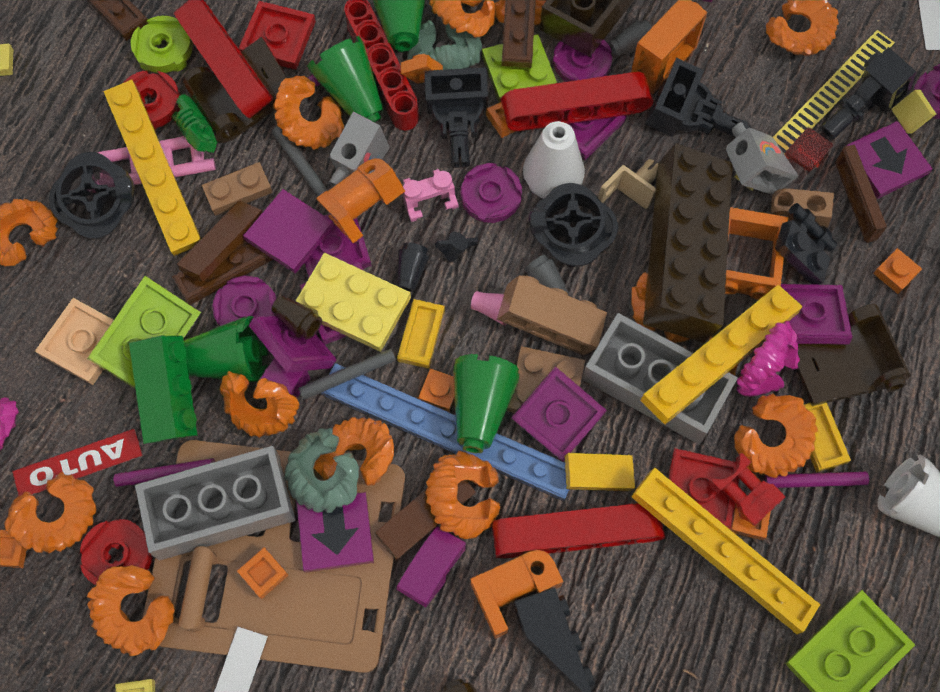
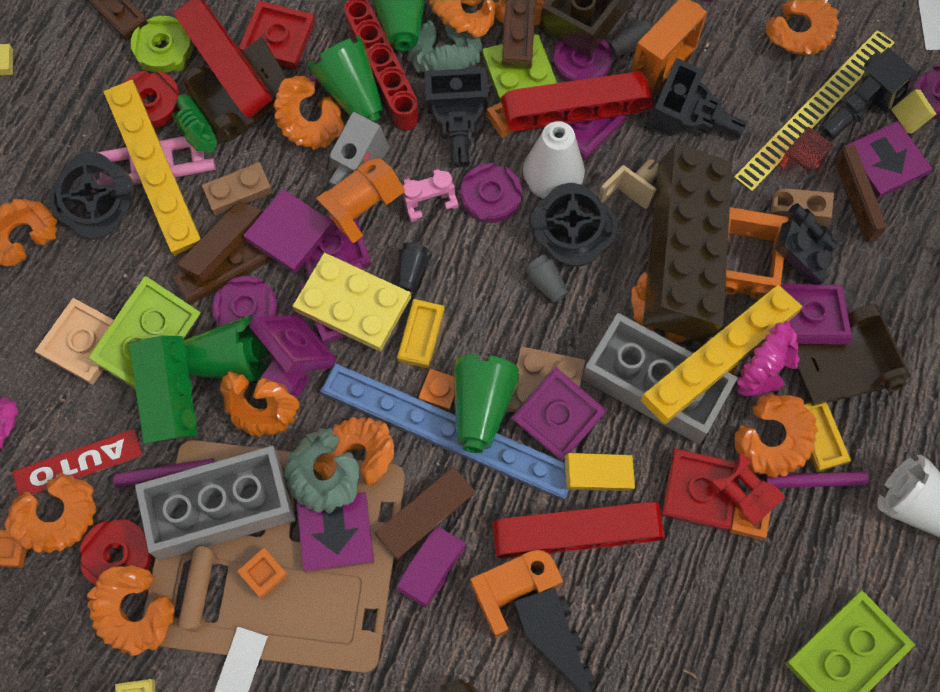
dark brown cone [271,295,322,340] -> none
dark grey bar [272,126,328,197] -> none
dark grey bar [299,349,396,400] -> none
orange plate [401,54,443,84] -> none
orange piece [425,451,500,539] -> none
black piece [435,232,479,262] -> none
bright pink cone [471,291,507,326] -> none
medium nougat brick [496,275,607,355] -> none
yellow plate [631,468,820,634] -> none
light grey torso [726,121,798,194] -> none
orange plate [873,248,922,294] -> none

